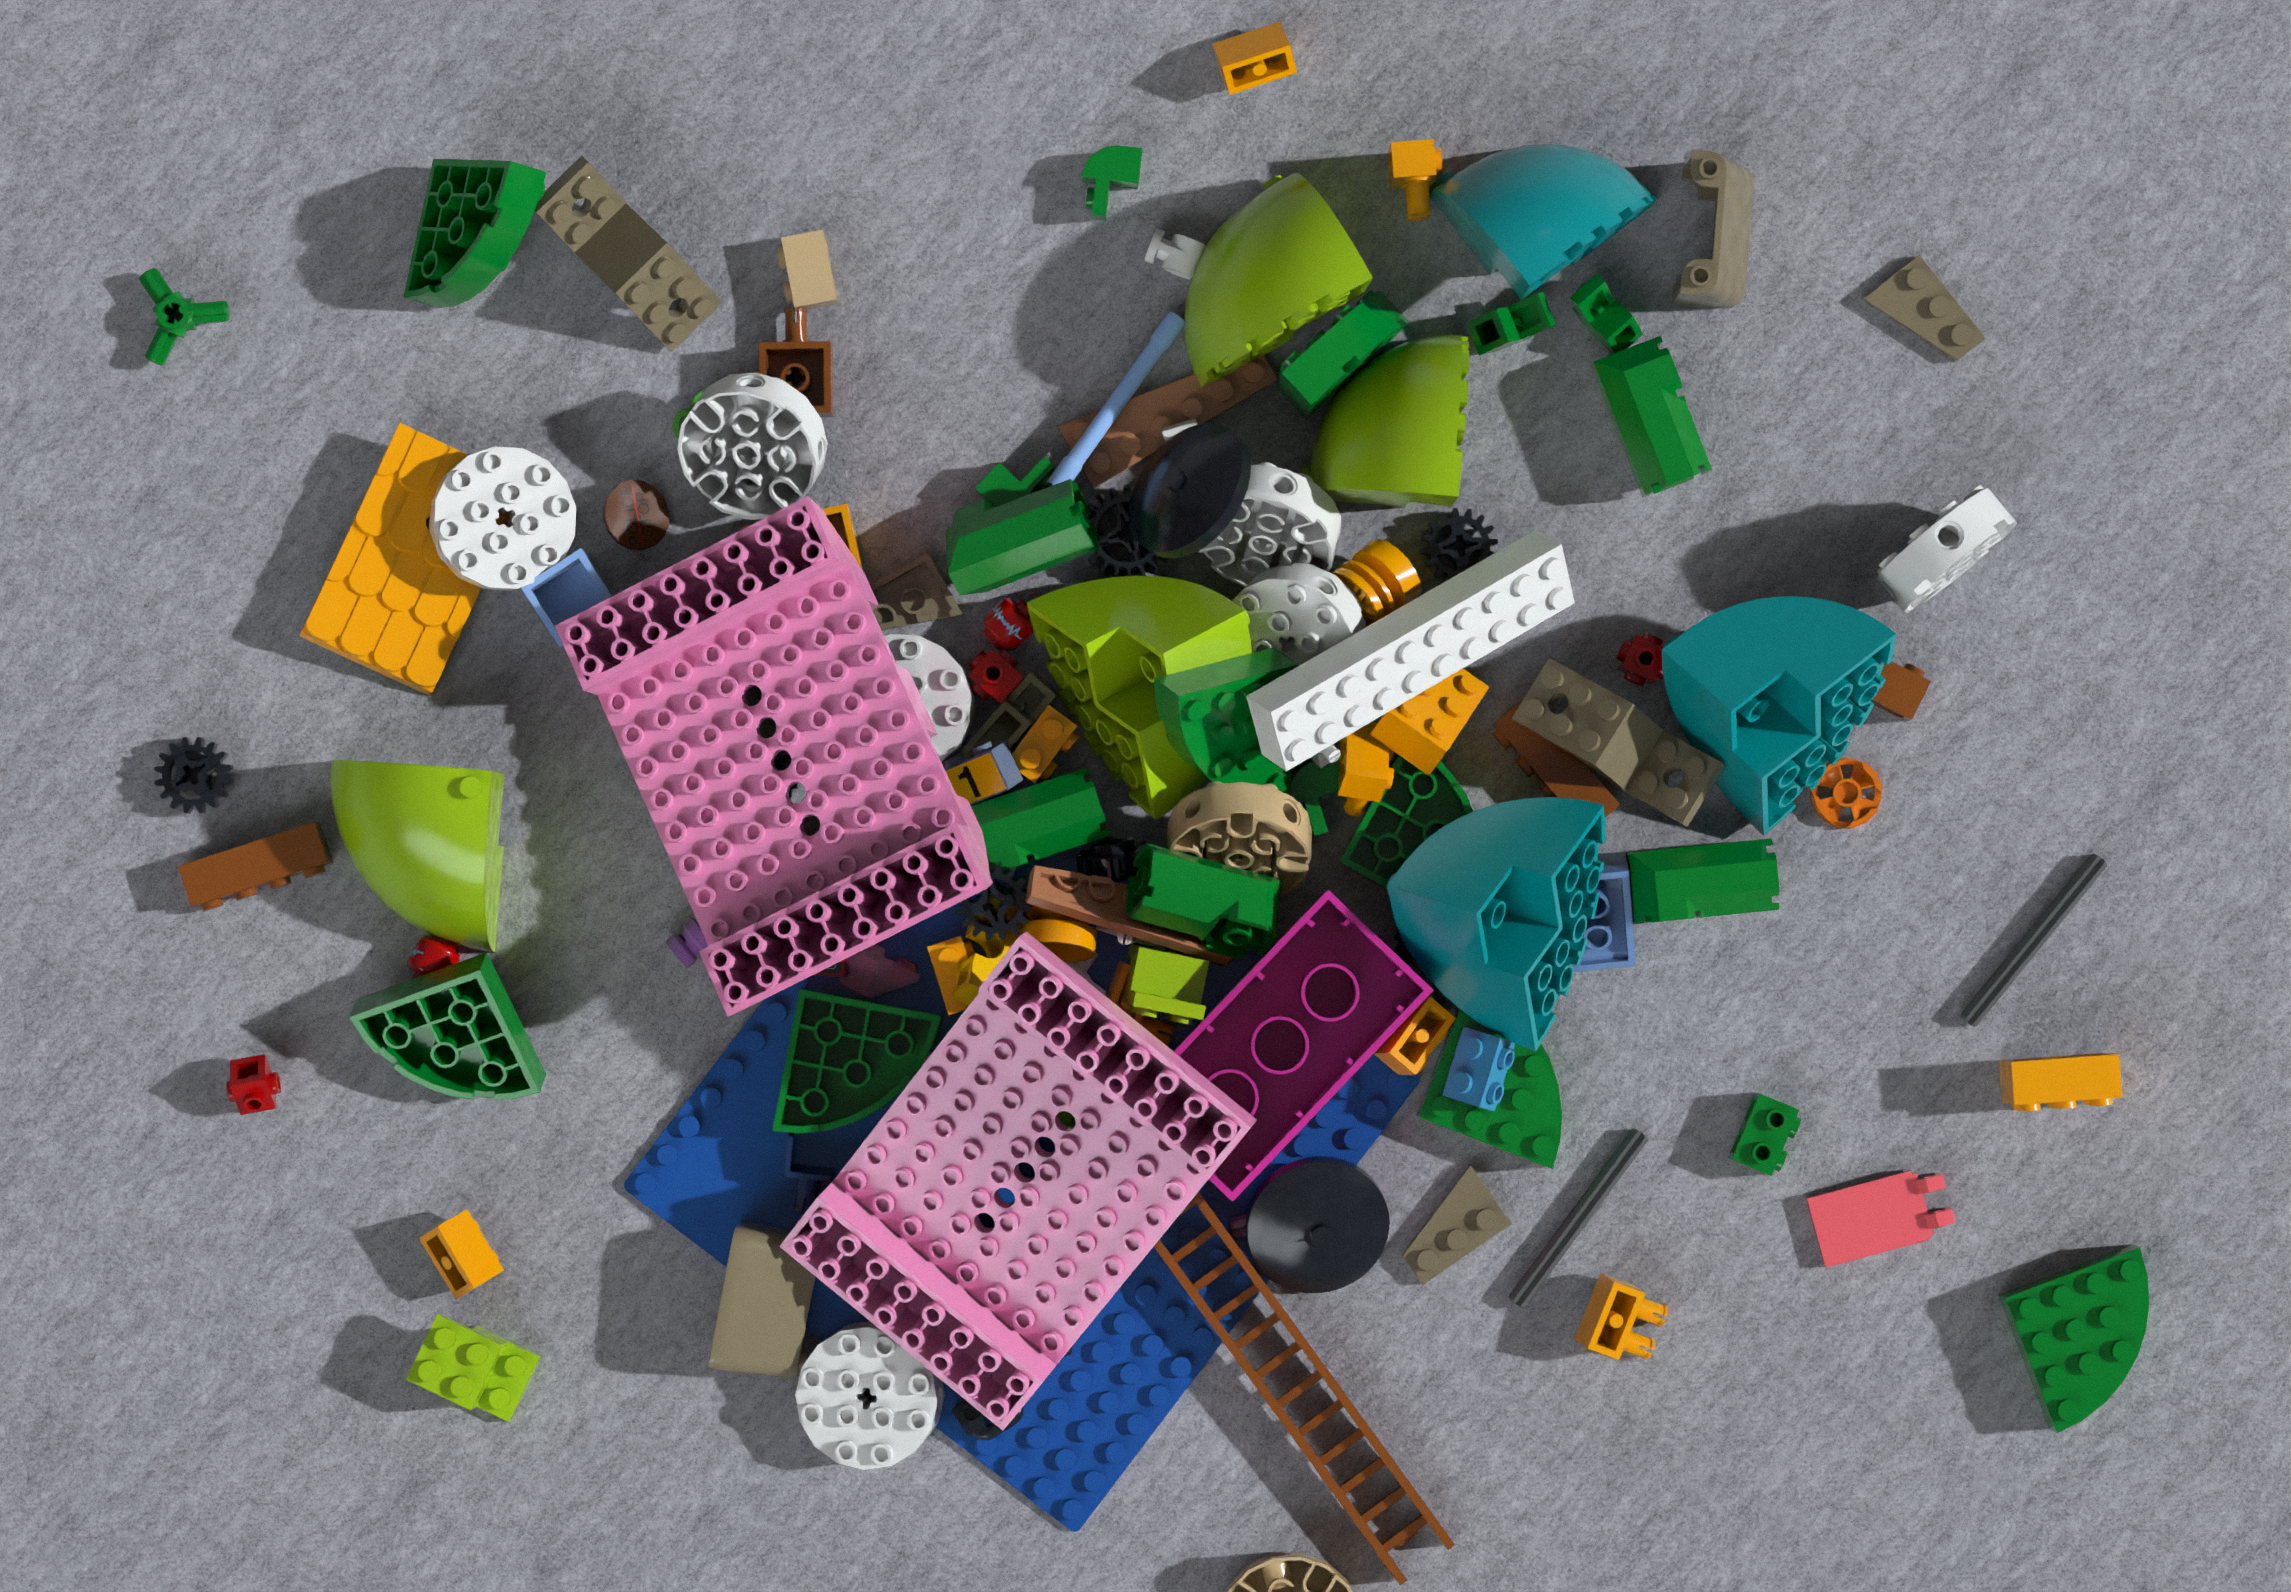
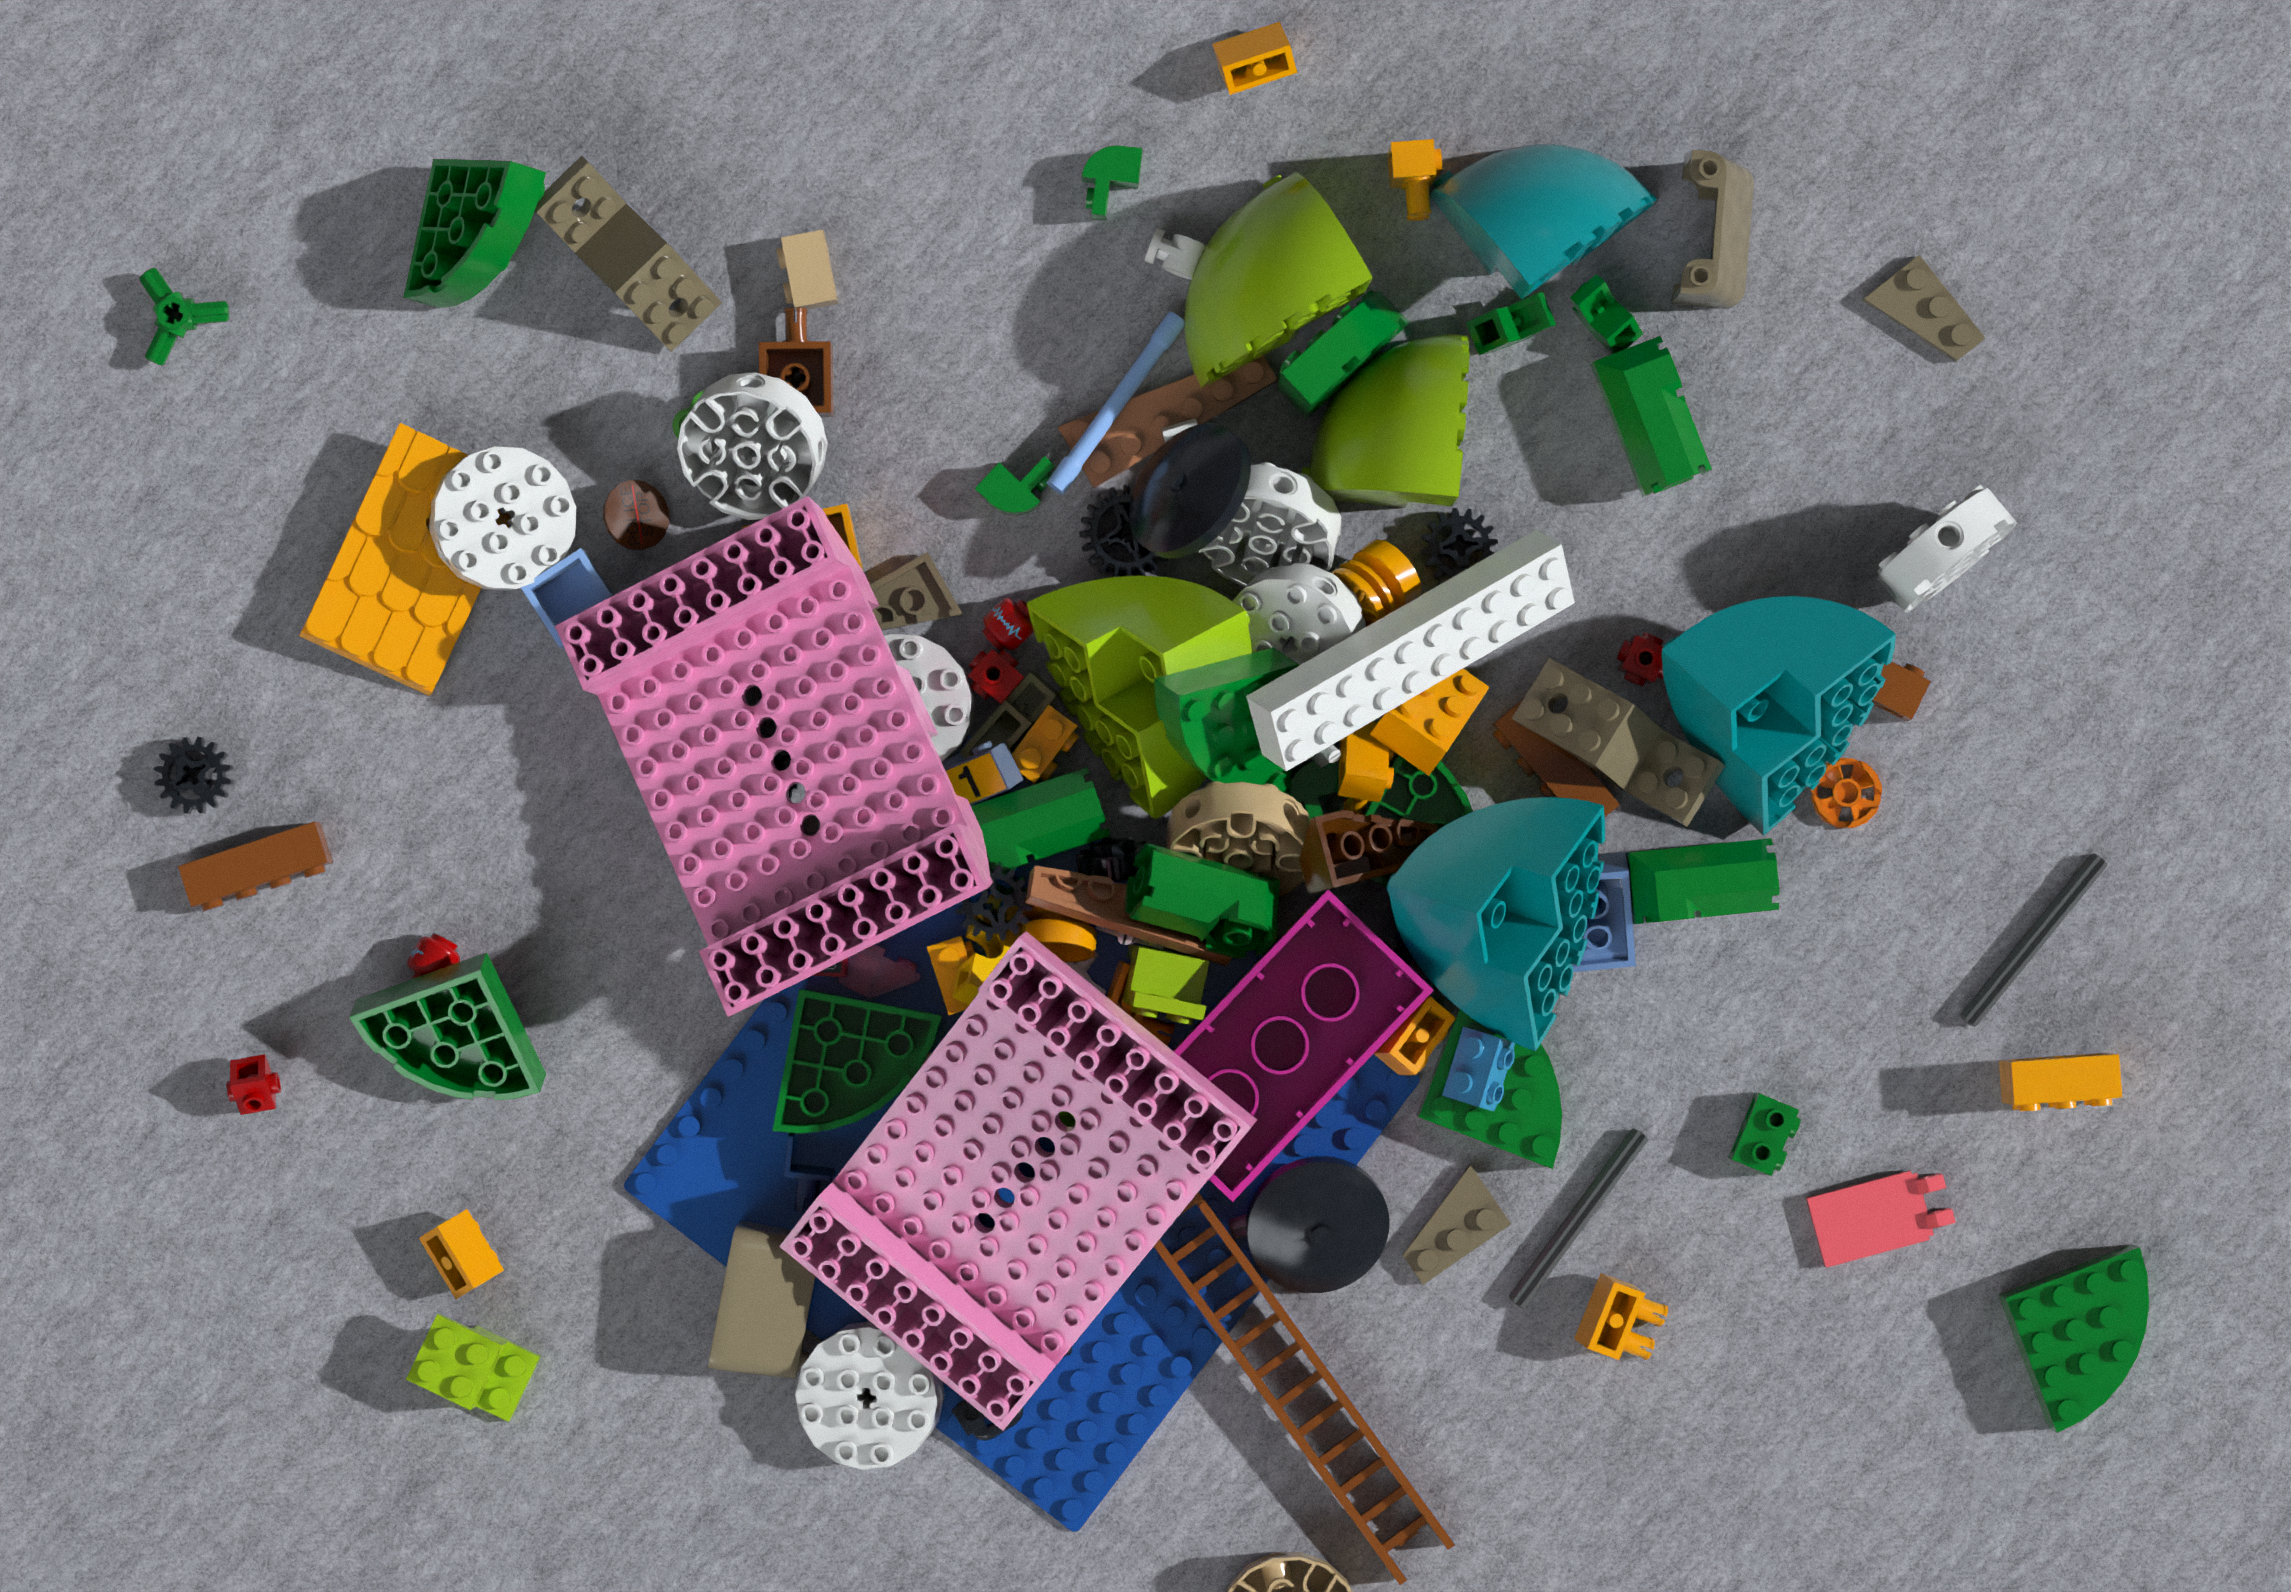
lime brick [330,760,504,953] -> none
medium lavender wheel [665,918,708,968] -> none
green brick [945,479,1099,596] -> none
none -> reddish brown wedge [1299,810,1438,894]

